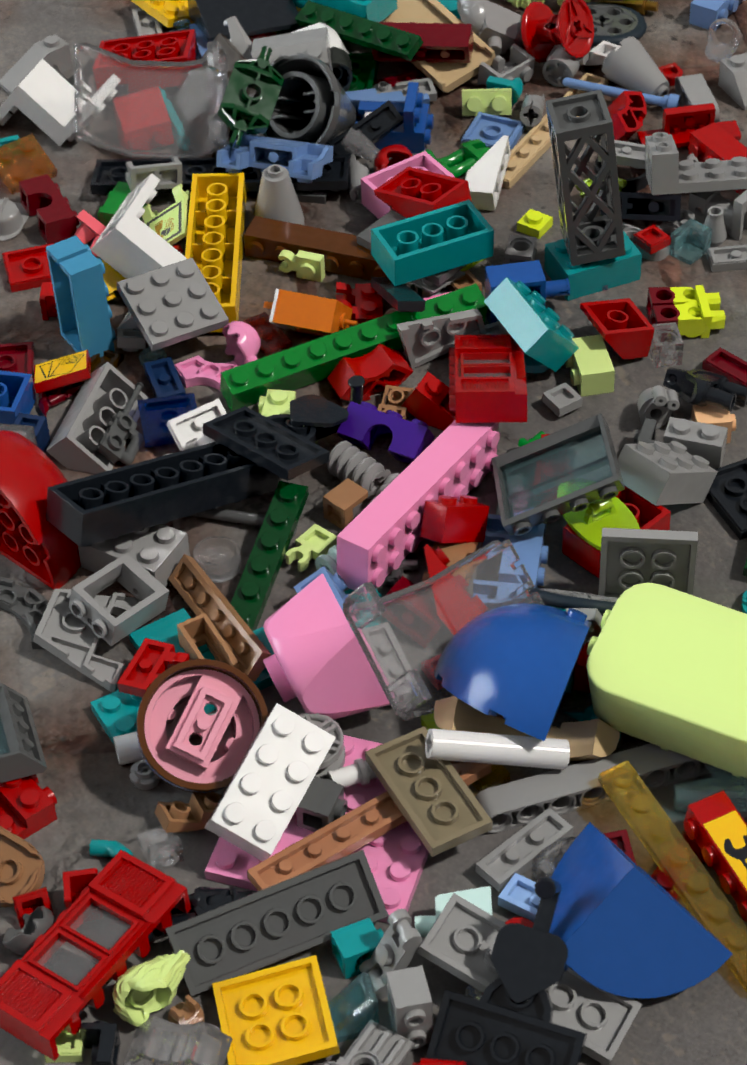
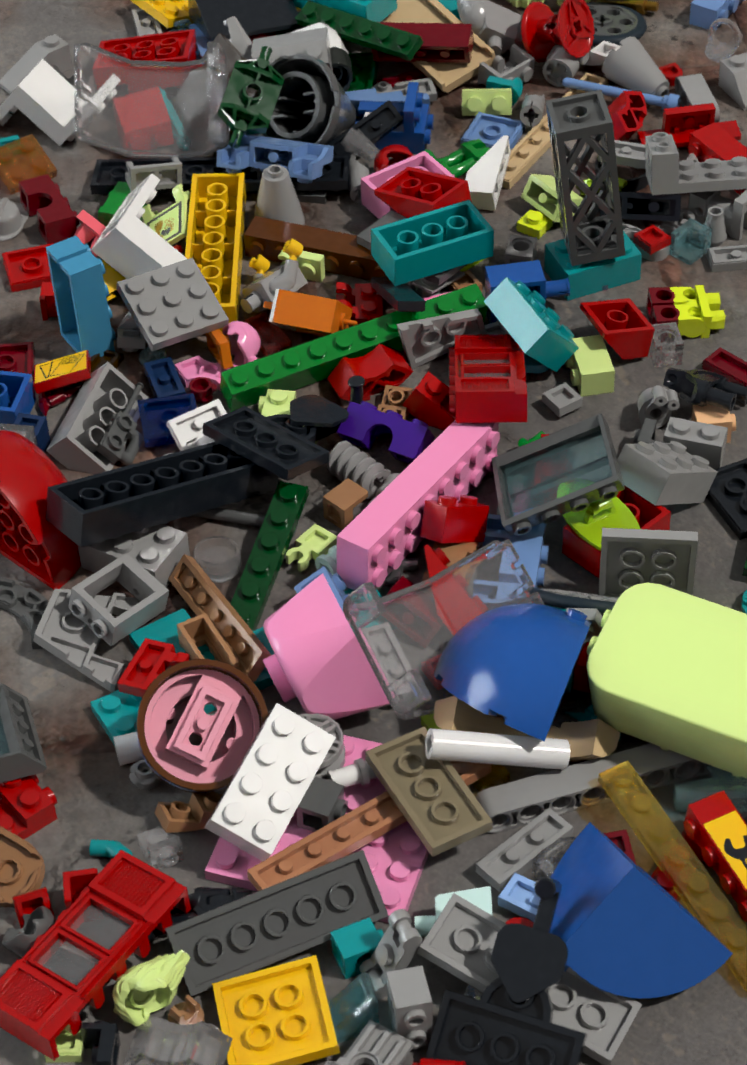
none -> dark red plate [186,377,217,403]
none -> orange plate [205,329,233,369]
none -> light grey torso [240,239,308,313]
none -> yellowish green brick [521,174,583,222]

